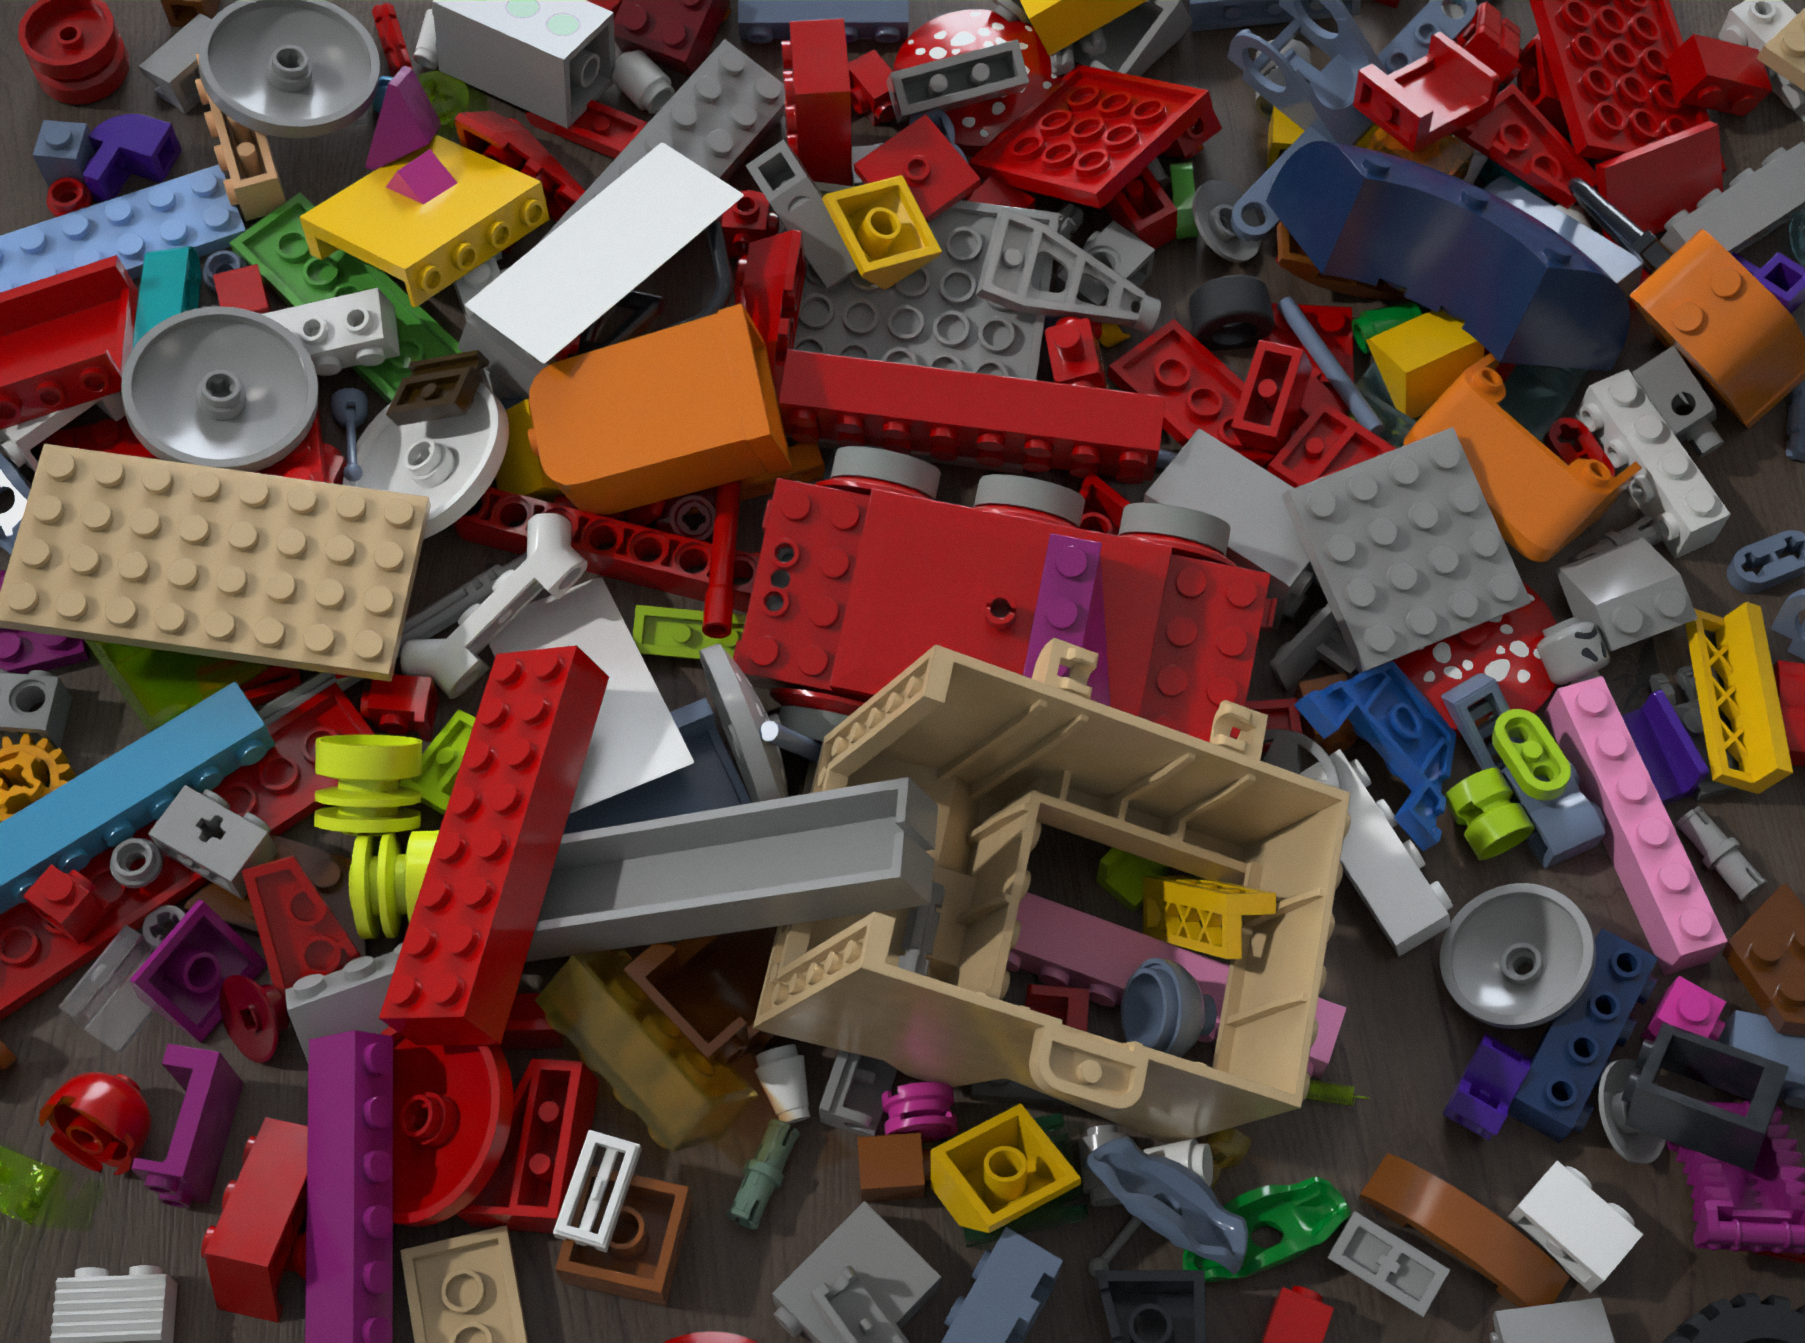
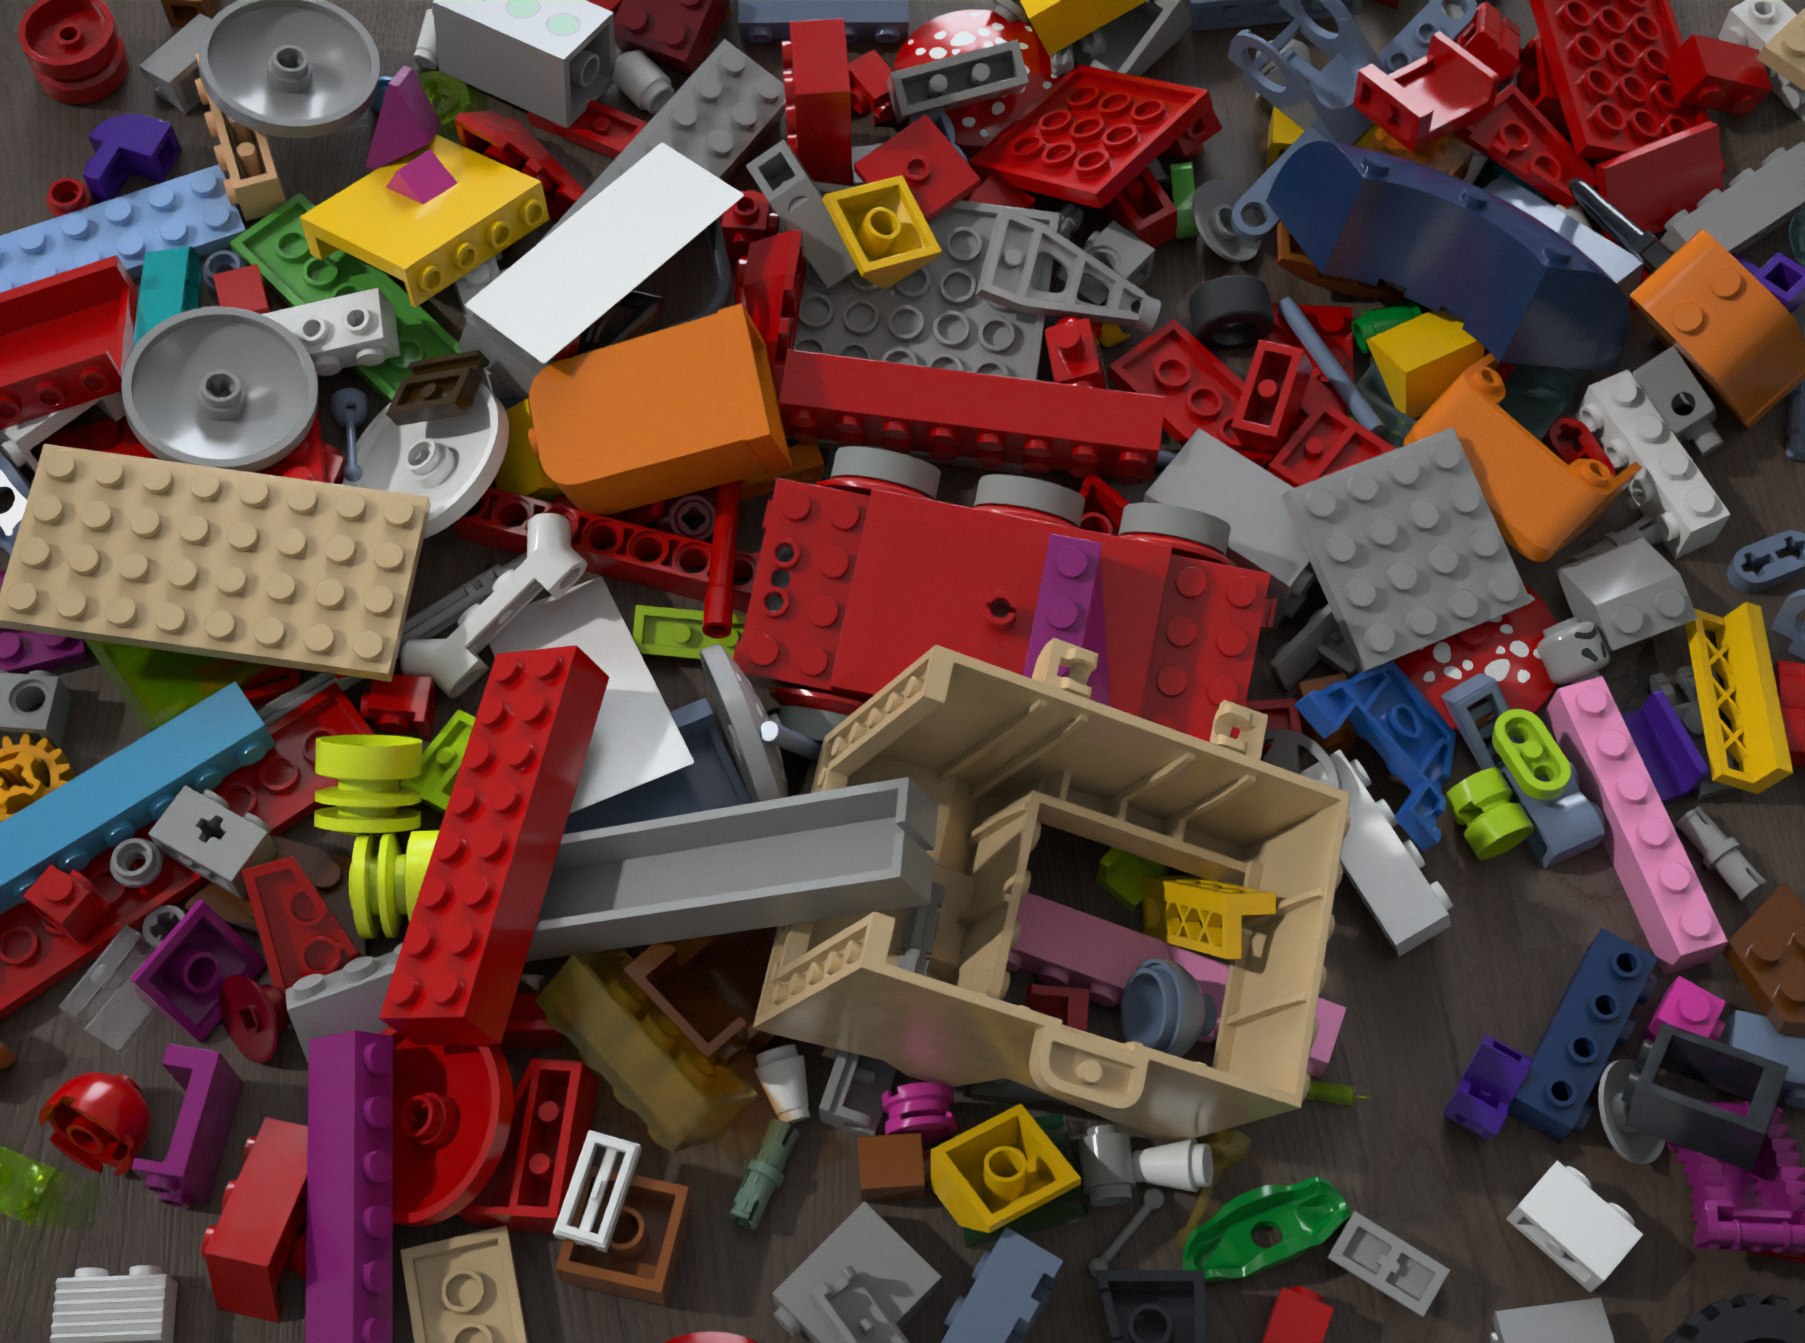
sand blue brick [33,120,96,189] -> none
red axle [372,2,413,77] -> none
sand blue piece [1082,1137,1248,1275] -> none
dark orange slope [1359,1153,1570,1308] -> none
light grey dish [1440,883,1596,1029] -> none

